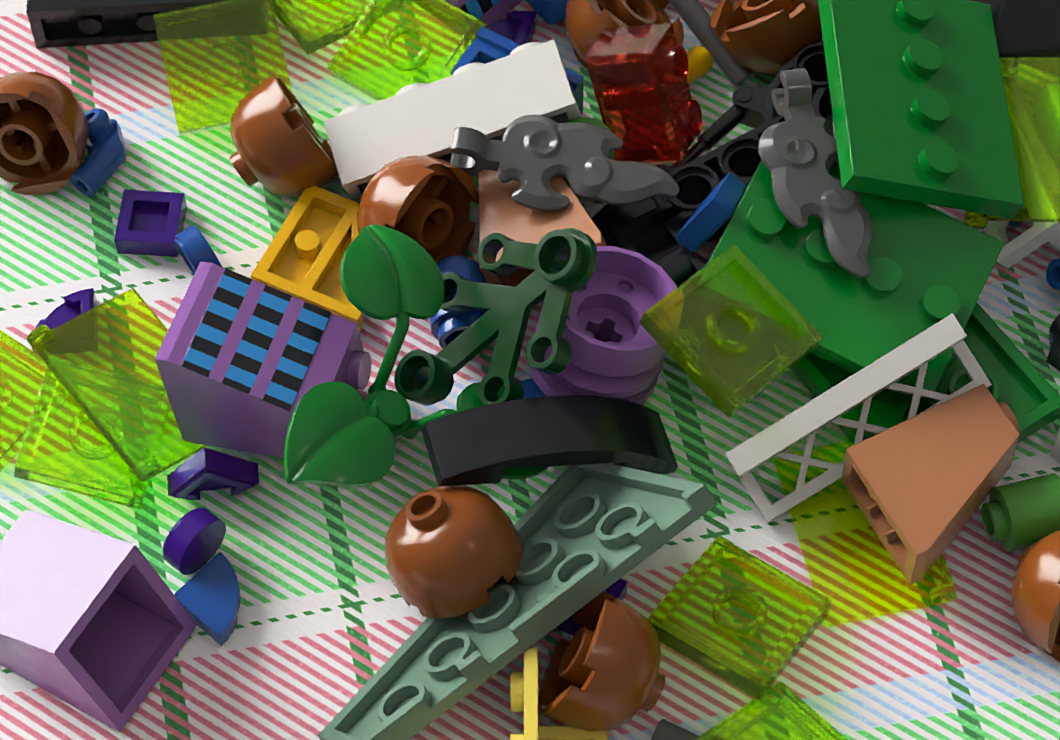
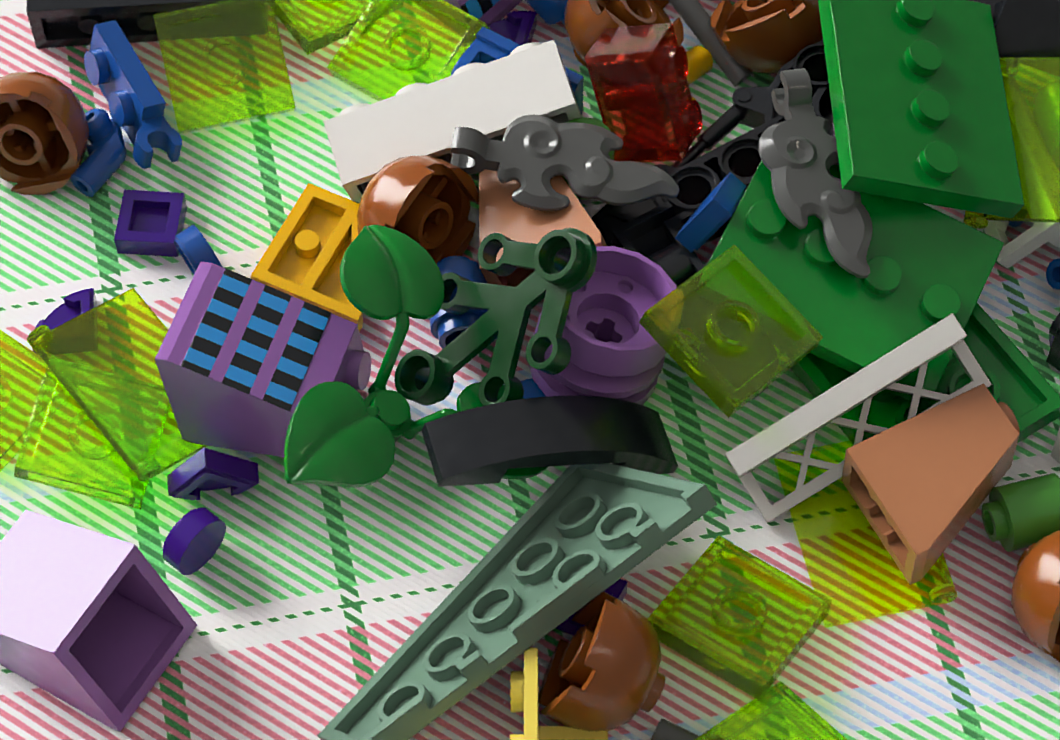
blue tile [174,552,240,646] -> none
dark orange cylinder [229,74,339,198] -> none
dark orange cylinder [385,485,523,619] -> none
none -> blue plate [84,20,182,169]

